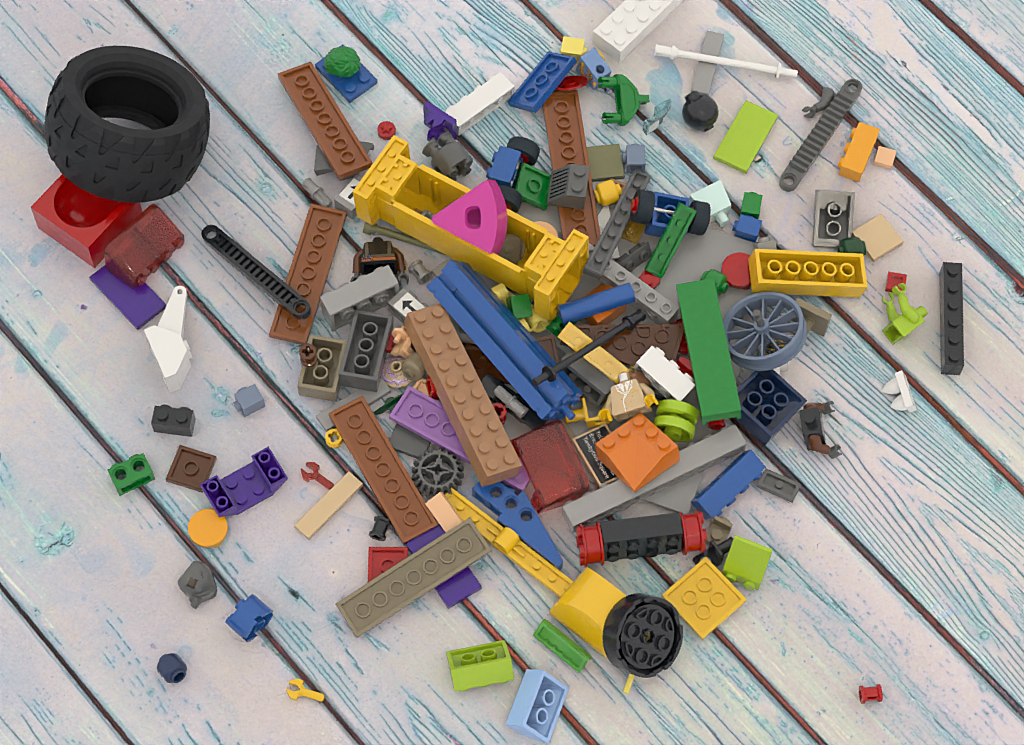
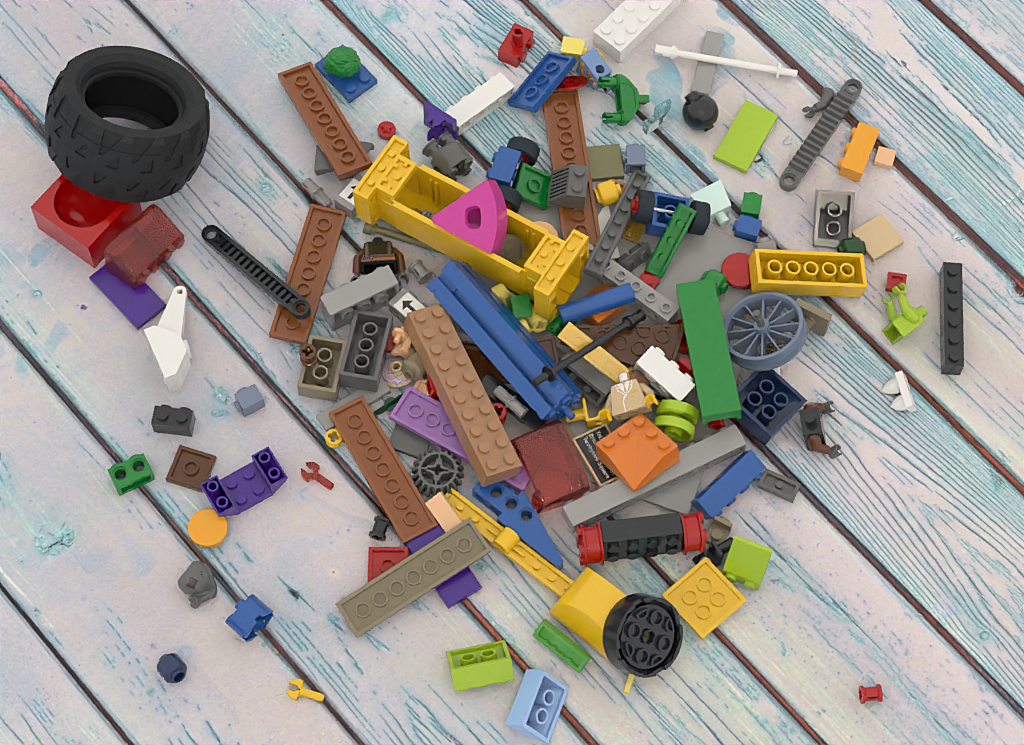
tan tile [294,471,363,540] -> none
none -> red brick [498,23,535,68]

